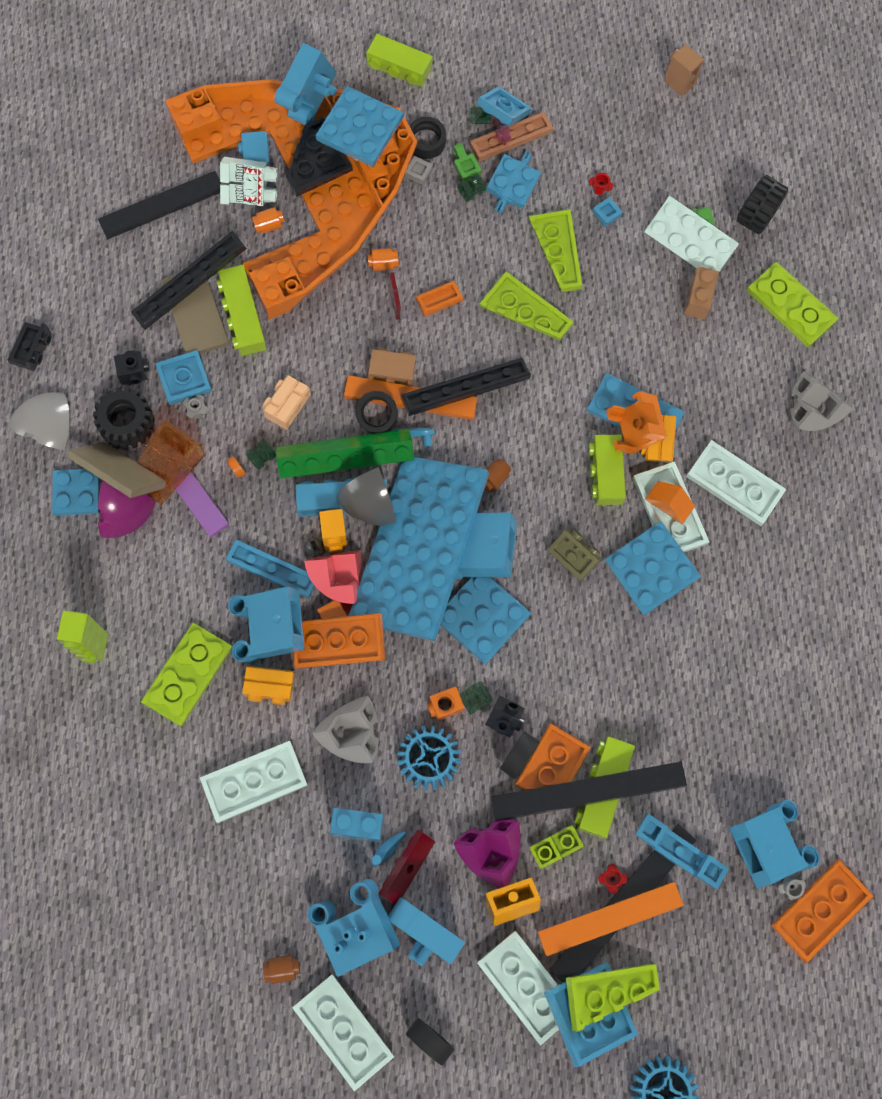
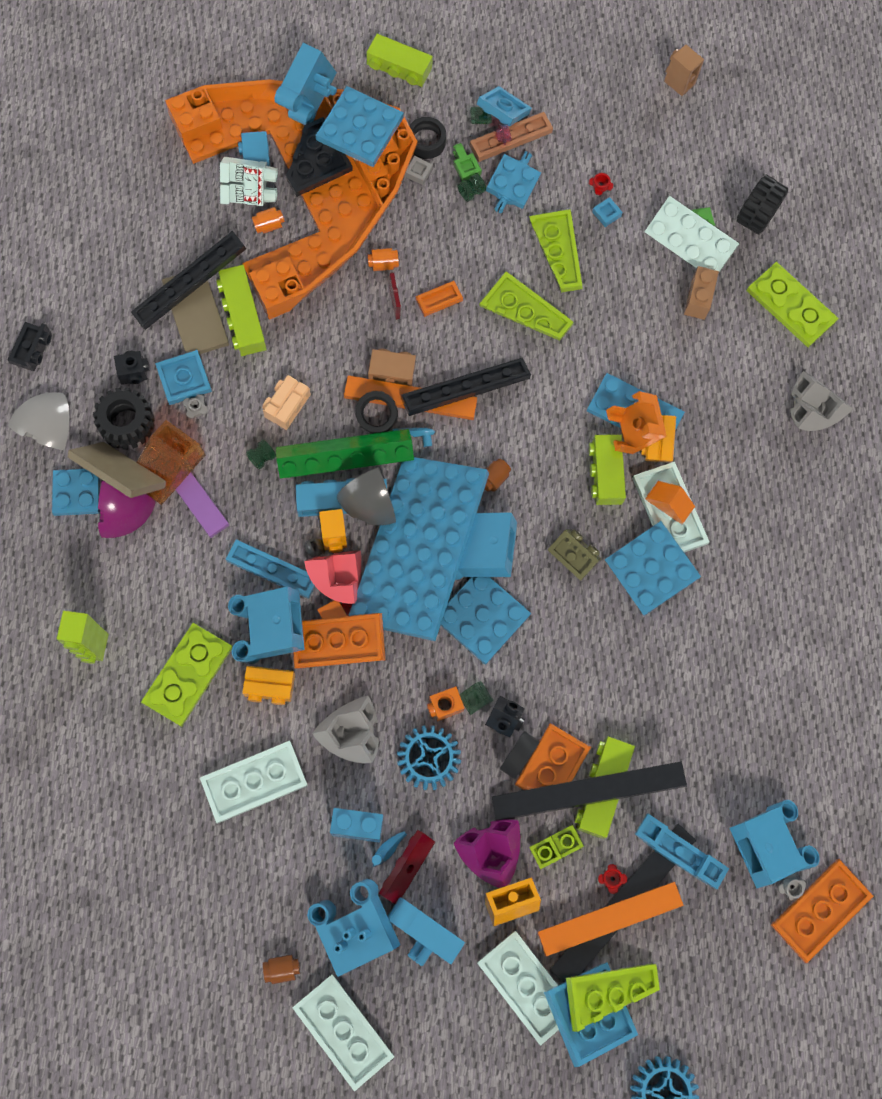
black tile [98,171,221,240] -> none
orange tile [226,456,246,478] -> none
black tyre [406,1018,455,1066] -> none
light aqua plate [686,440,786,526] -> none

